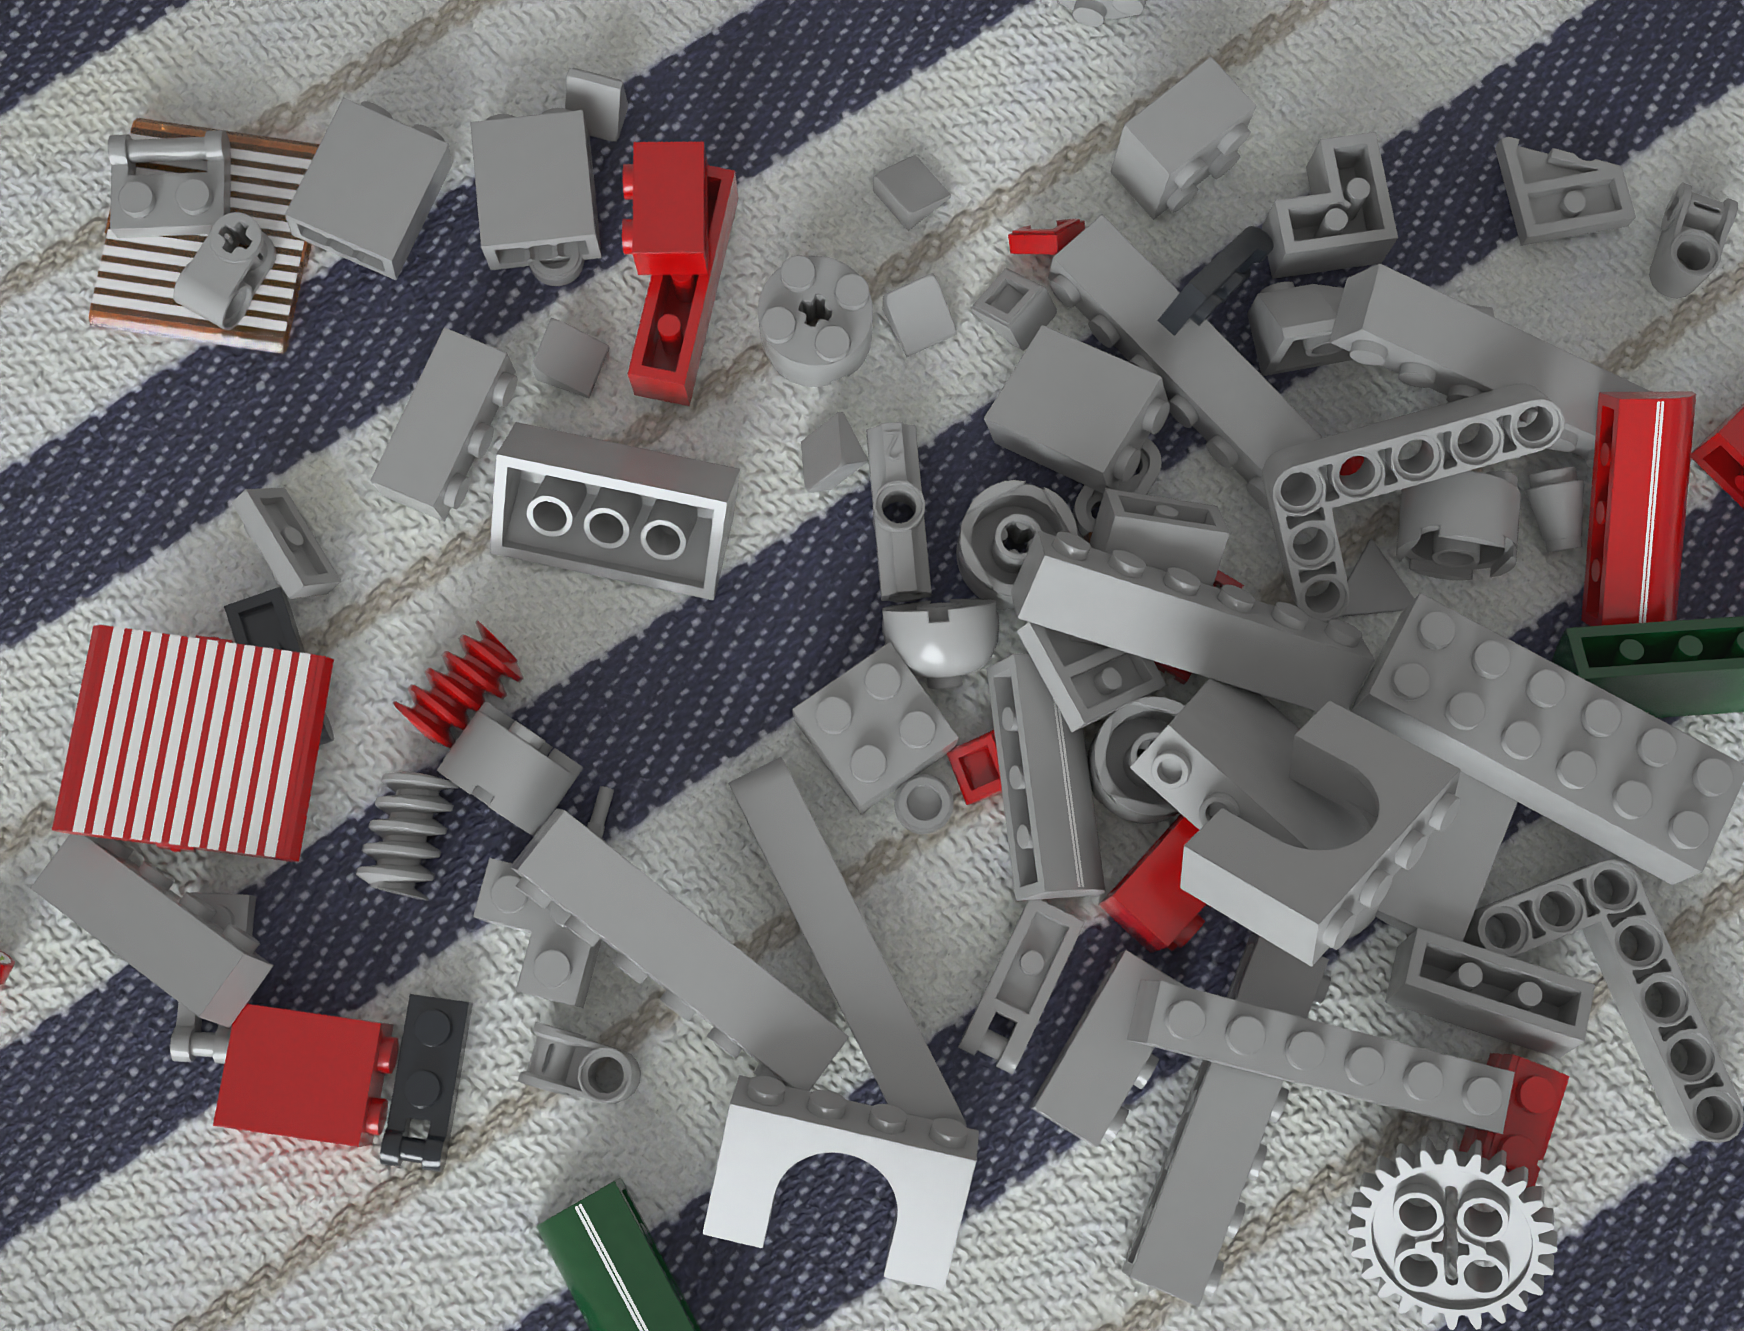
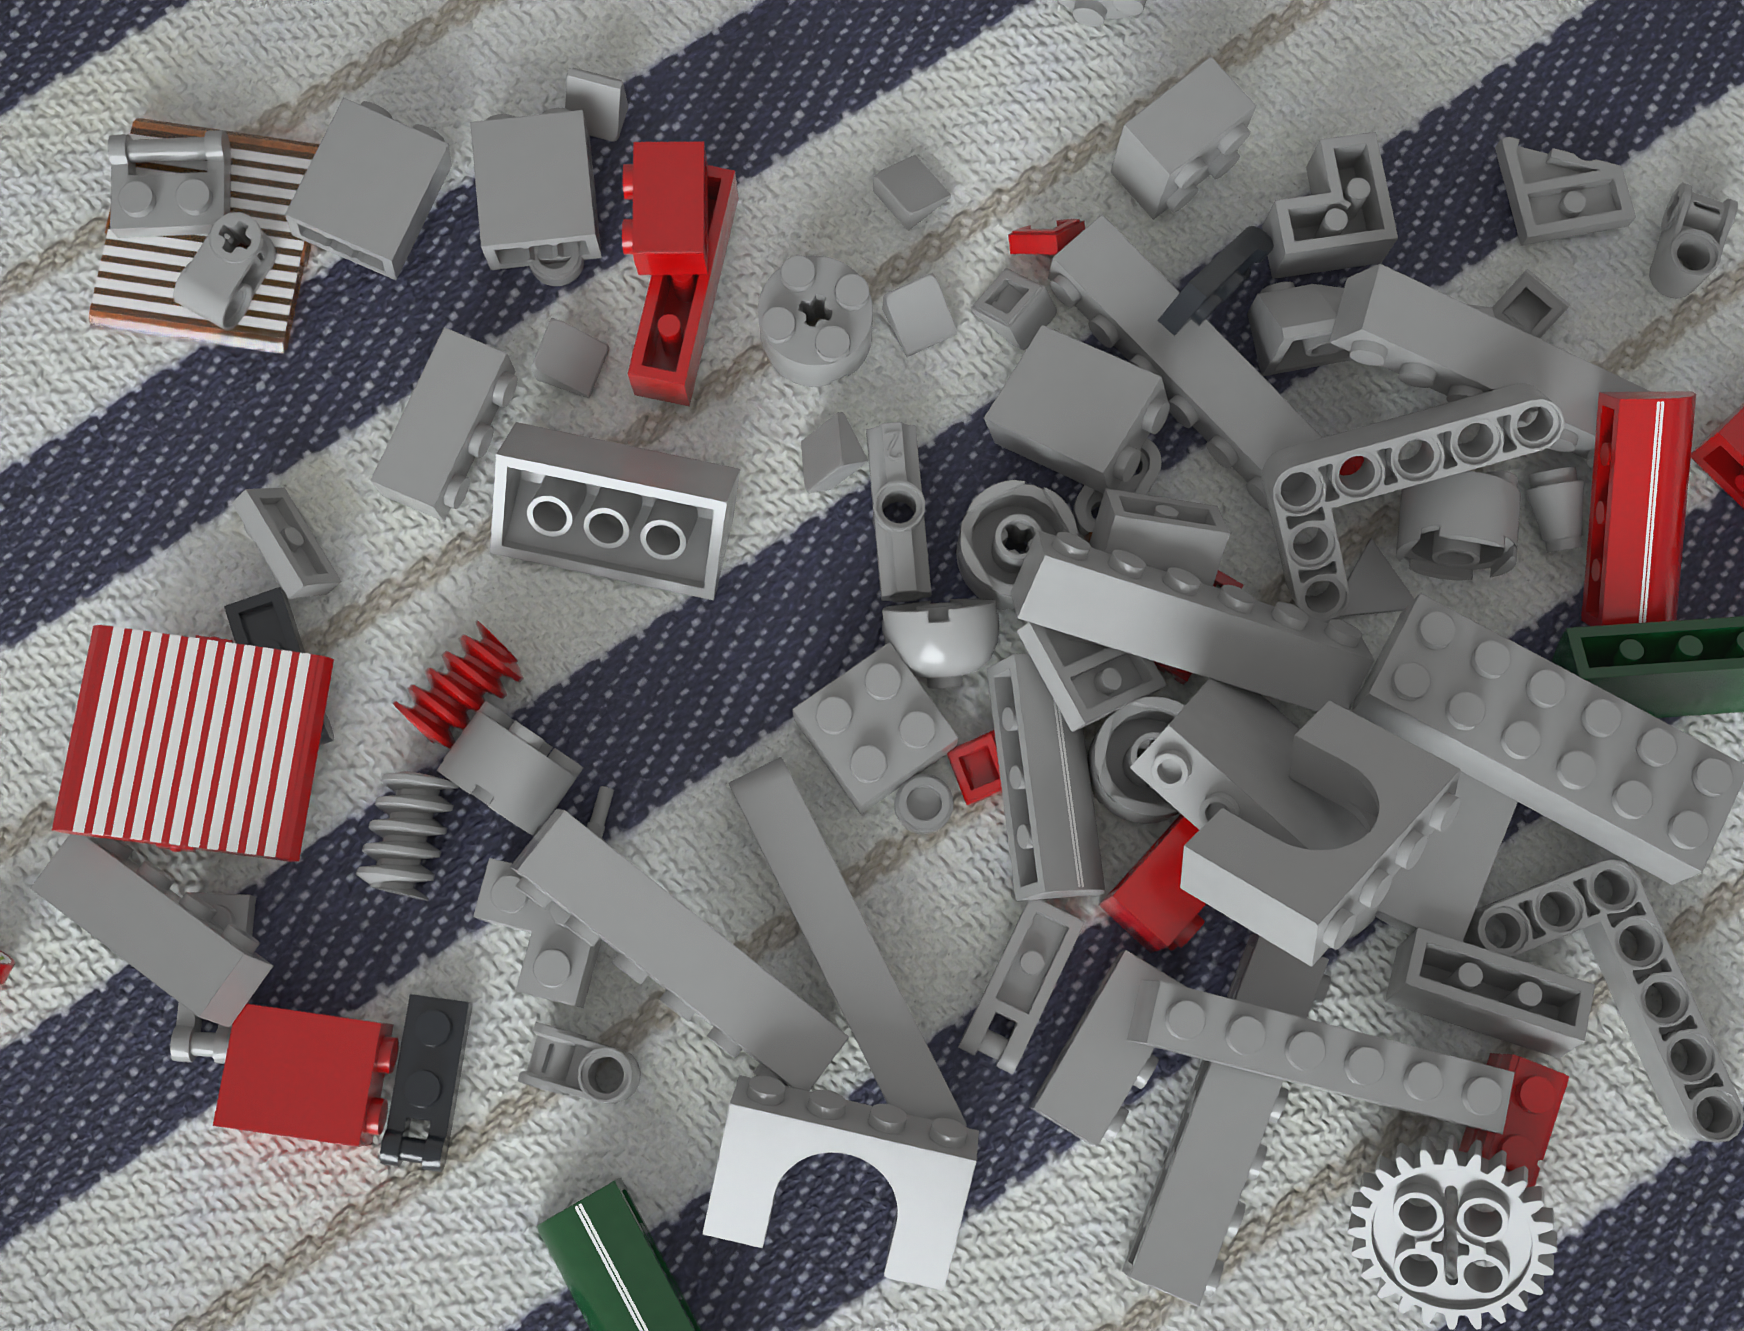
none -> light grey slope [1492,269,1570,339]

